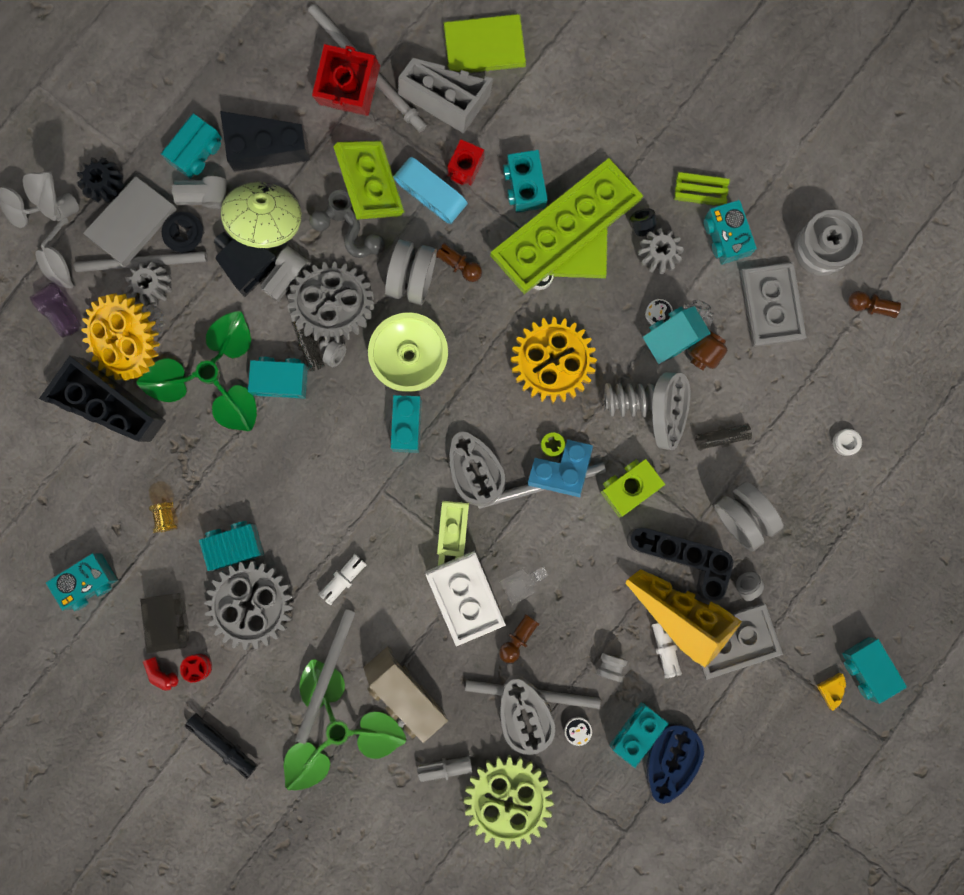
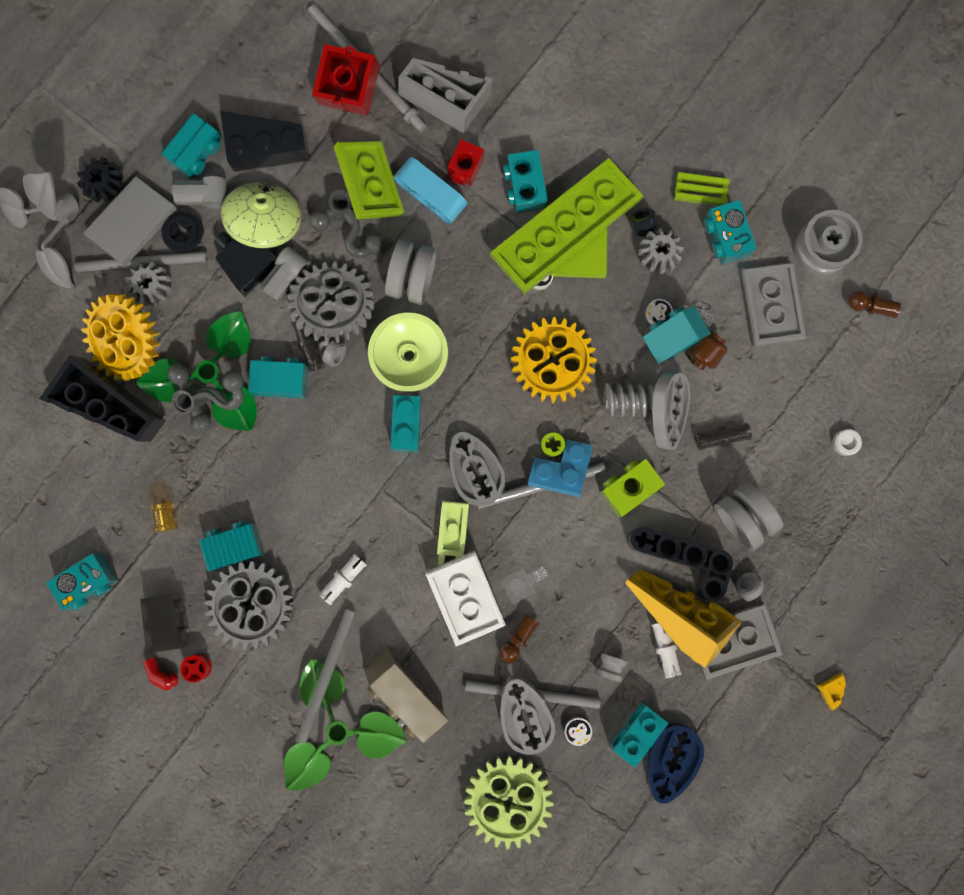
clear purple piece [30,282,81,338] -> none
black pin [184,713,258,780] -> none
light grey axle [417,755,472,782] -> none
reddish brown pin [436,243,482,282] -> none
lime tile [444,14,526,73] -> none
teal brick [842,637,907,704] -> none
none -> dark grey piece [167,364,244,433]

